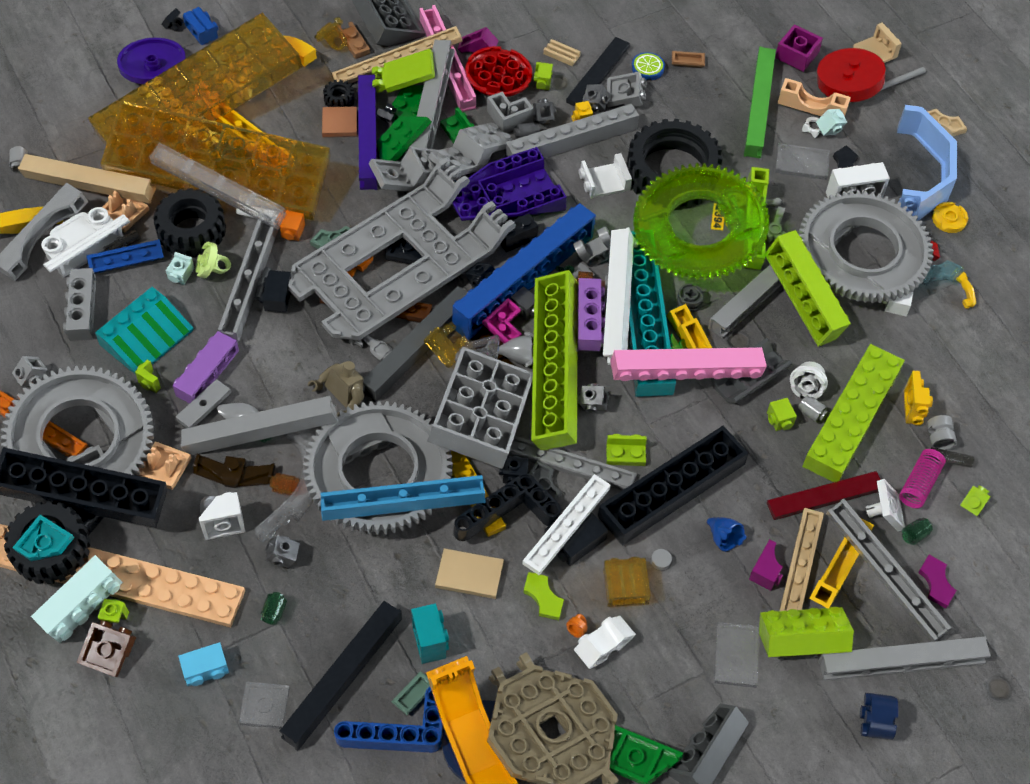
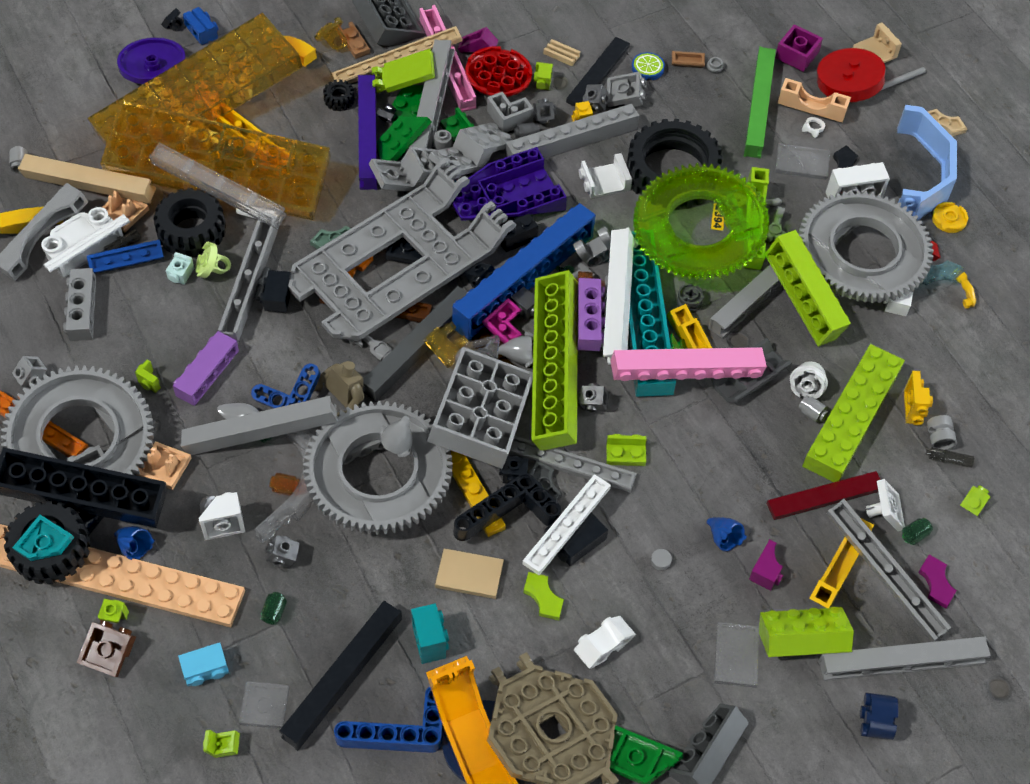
light aqua brick [31,555,123,643] -> none
teal slope [95,287,194,375] -> none
light grey tile [175,379,231,428] -> none
dark brown plate [193,453,276,488] -> none
orange brick [280,210,305,241] -> none
dark azure tile [320,475,486,521] -> none
nougat tile [322,106,357,137] -> none
sand green tile [391,671,430,716] -> none
orange tile [566,614,588,638] -> none
black brick [598,425,749,546] -> none
clear yellow brick [603,557,651,607] -> none
lime brick [767,397,797,431] -> none
tan plate [779,508,824,611] -> none
light aqua brick [816,109,847,136] -> none
dark pink piece [899,449,946,508] -> none
none -> blue hat [114,526,155,560]
none -> lime bracket [203,730,240,758]
none -> blue beam [251,363,321,409]
none -> light grey hat [380,416,413,457]
none -> light grey brick [434,130,452,150]
none -> light grey plate [707,57,724,72]

